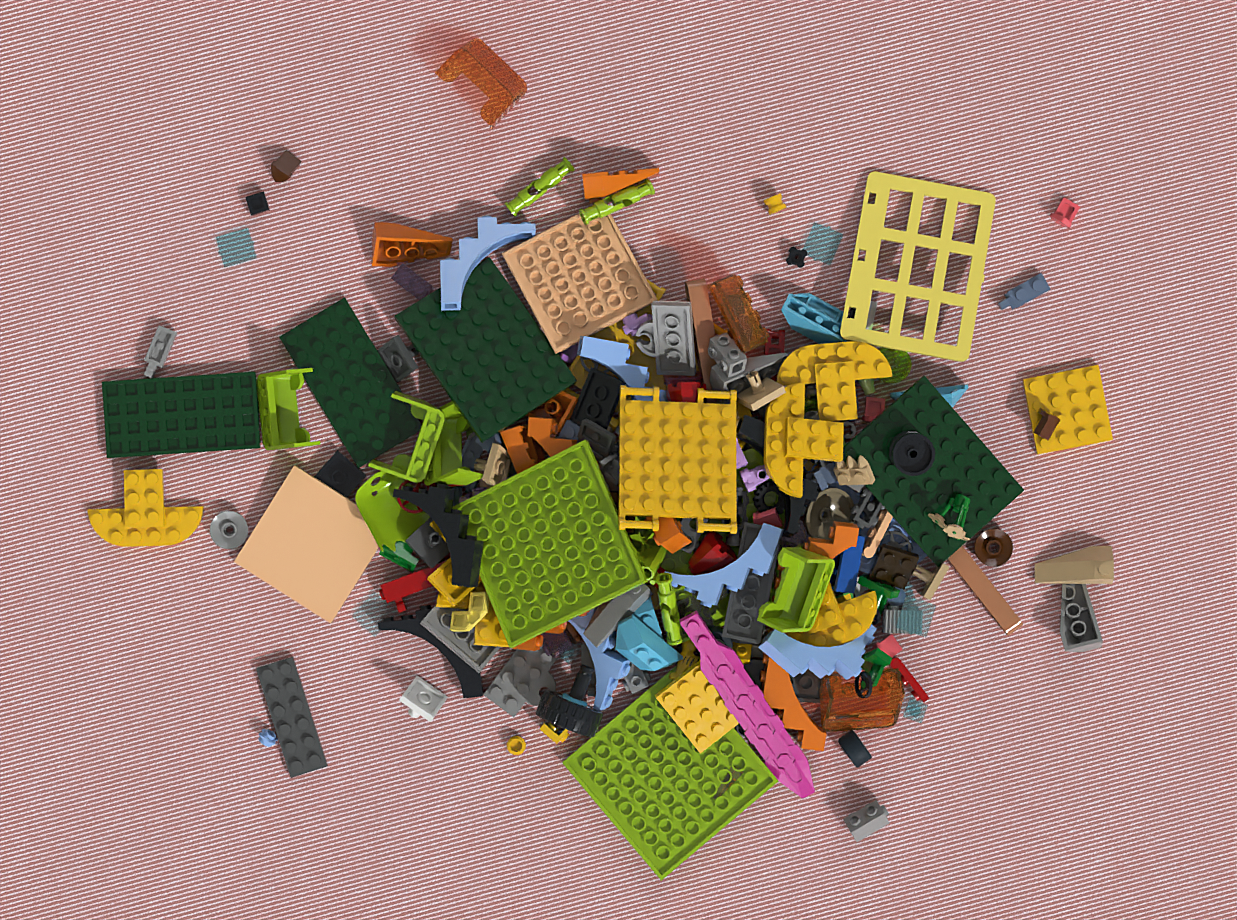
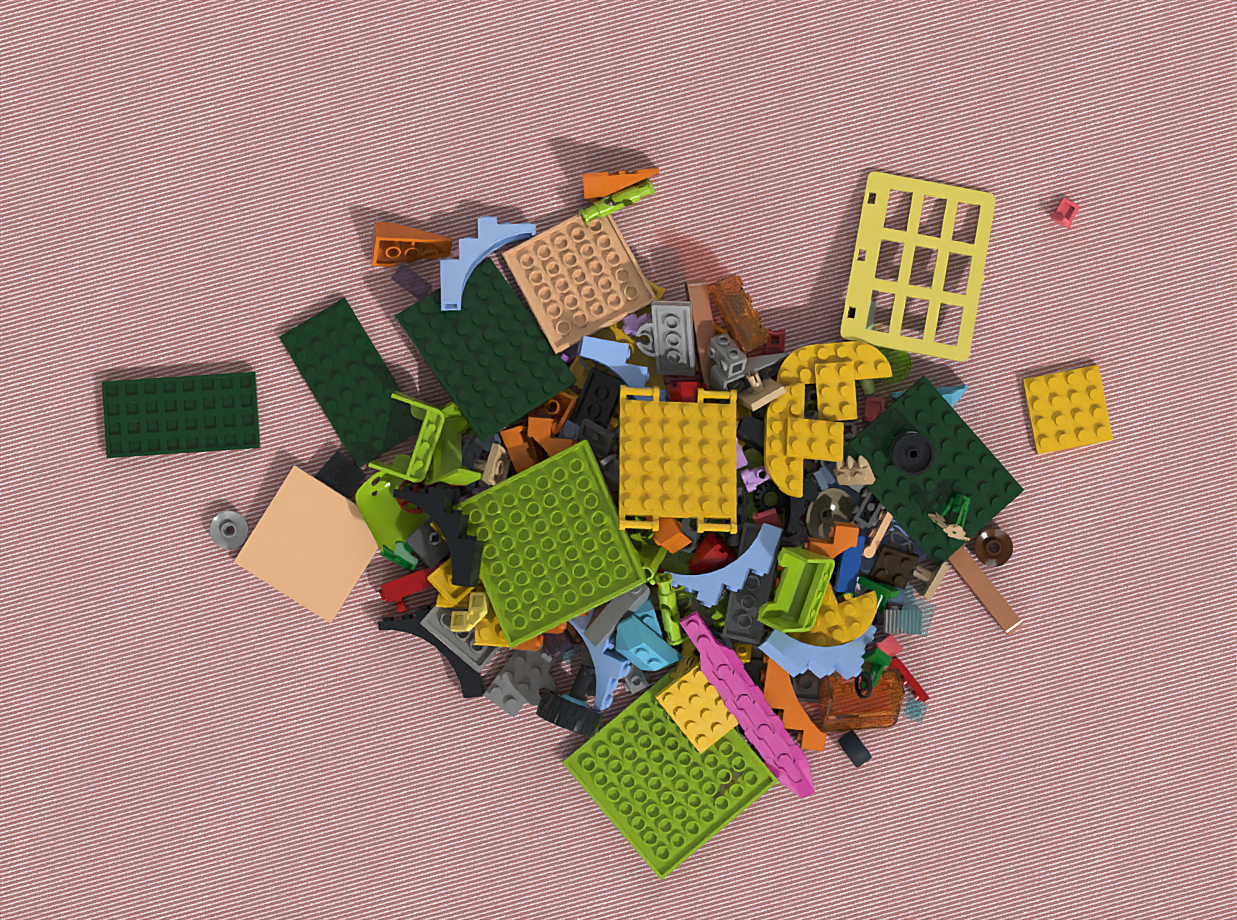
yellow plate [88,469,204,547] -> none
light grey plate [144,325,177,378] -> none
clear light blue piece [216,228,257,268] -> none
black plate [245,191,270,216] -> none
dark grey plate [256,657,328,778] -> none
lime windscreen [257,368,320,450] -> none
light blue plate [258,729,278,747] -> none
reddish brown tile [271,150,302,182] -> none
clear light blue piece [352,591,397,637] -> none
dark grey tile [377,335,419,383] -> none
white tile [399,676,448,722] -> none
clear orange windscreen [435,38,528,129] -> none
lime piece [504,157,575,217] -> none
yellow plate [507,736,526,755] -> none
yellow bracket [540,722,570,744] -> none
yellow wheel [764,193,787,215] -> none
medium azure wedge [781,293,847,344] -> none
black plate [786,247,807,268] -> none
clear light blue piece [803,222,843,265] -> none
light grey brick [843,800,890,842] -> none
sand blue hinge [998,273,1051,310] -> none
reddish brown tile [1033,407,1060,440] -> none
tan wedge [1035,546,1114,584] -> none
light grey wedge [1060,584,1103,652] -> none

